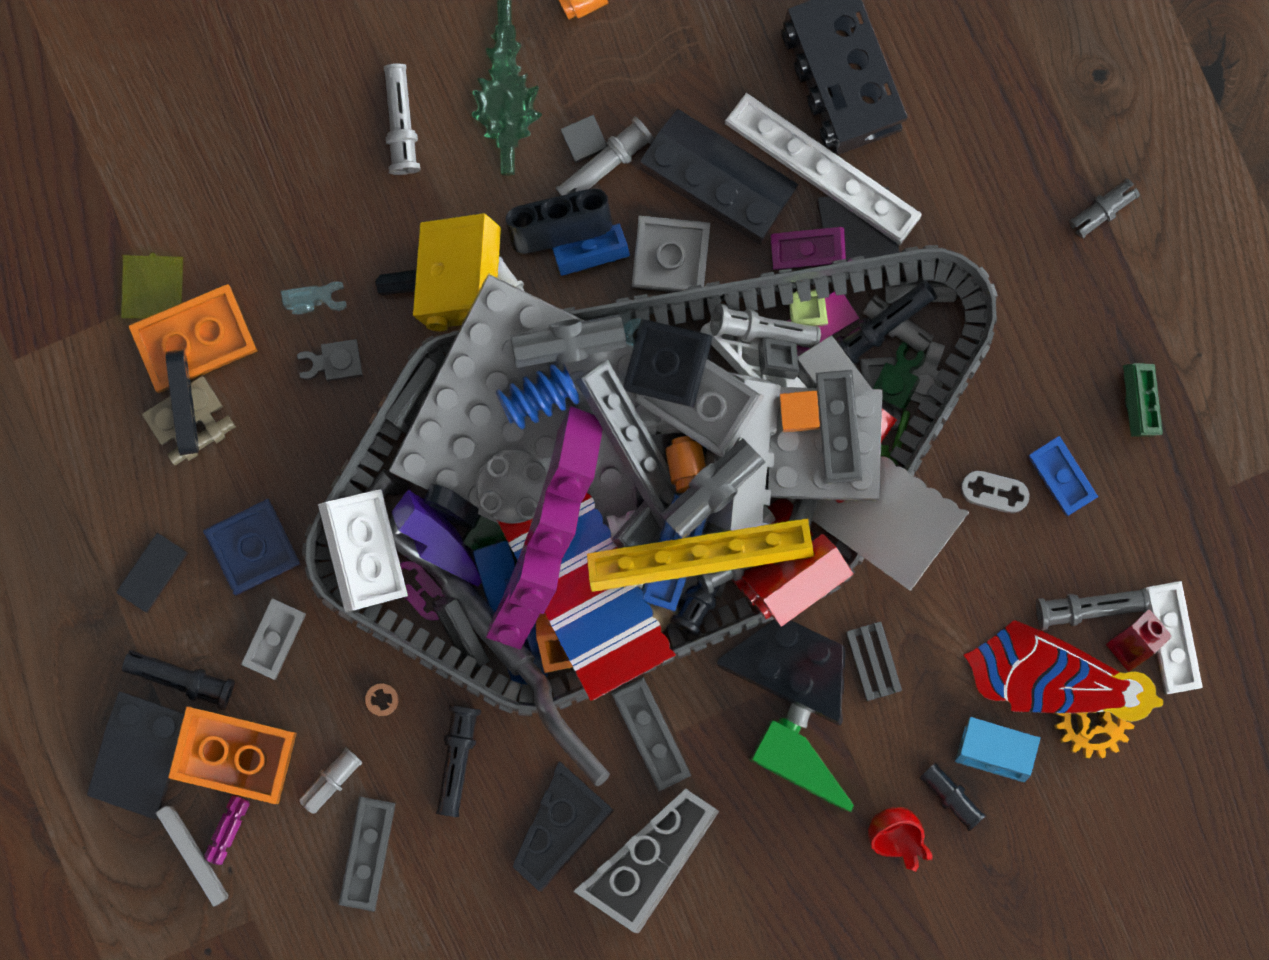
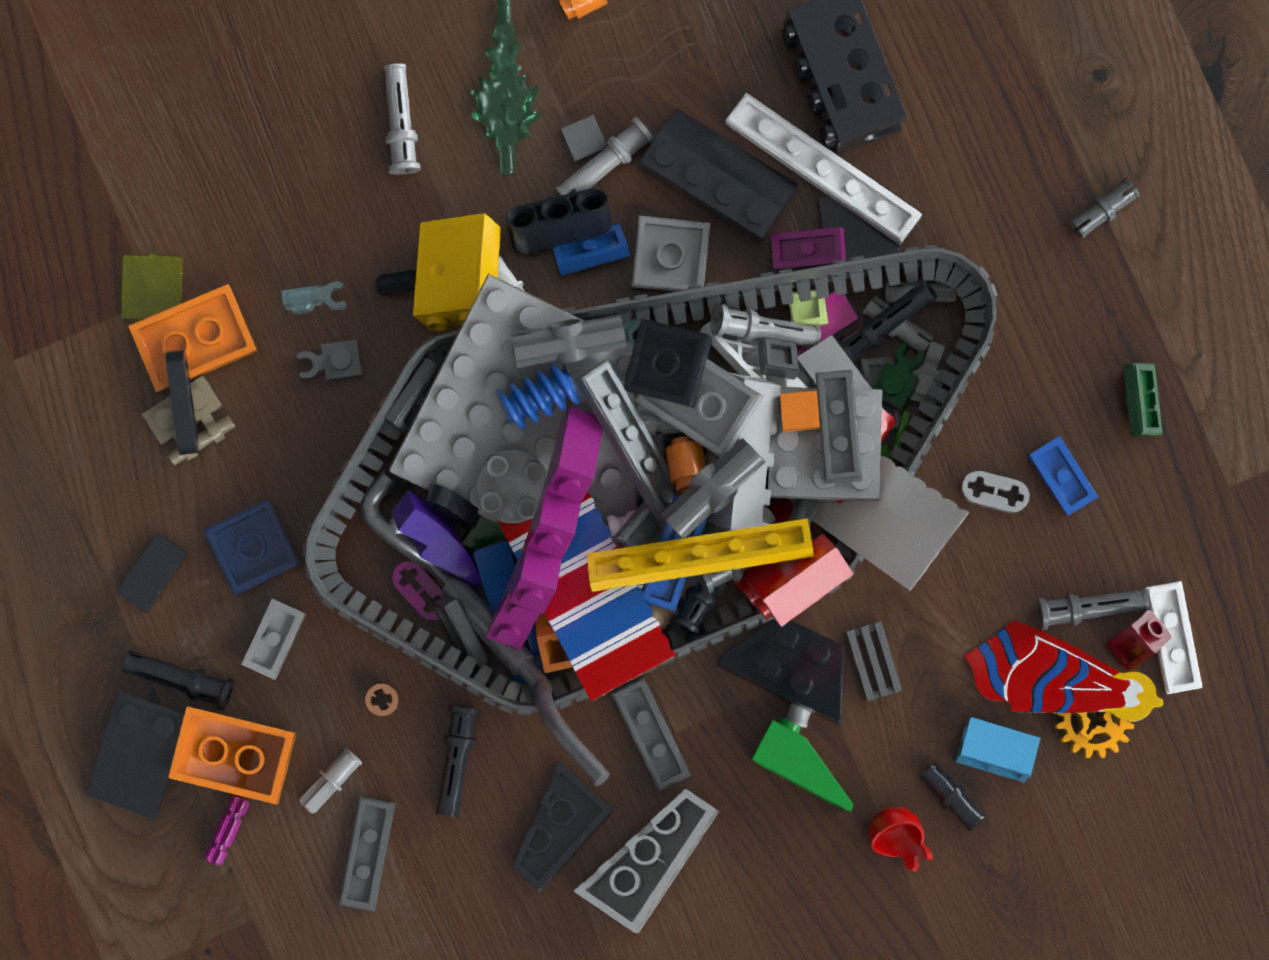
light grey tile [156,806,229,907] -> none
white tile [318,489,408,612] -> none

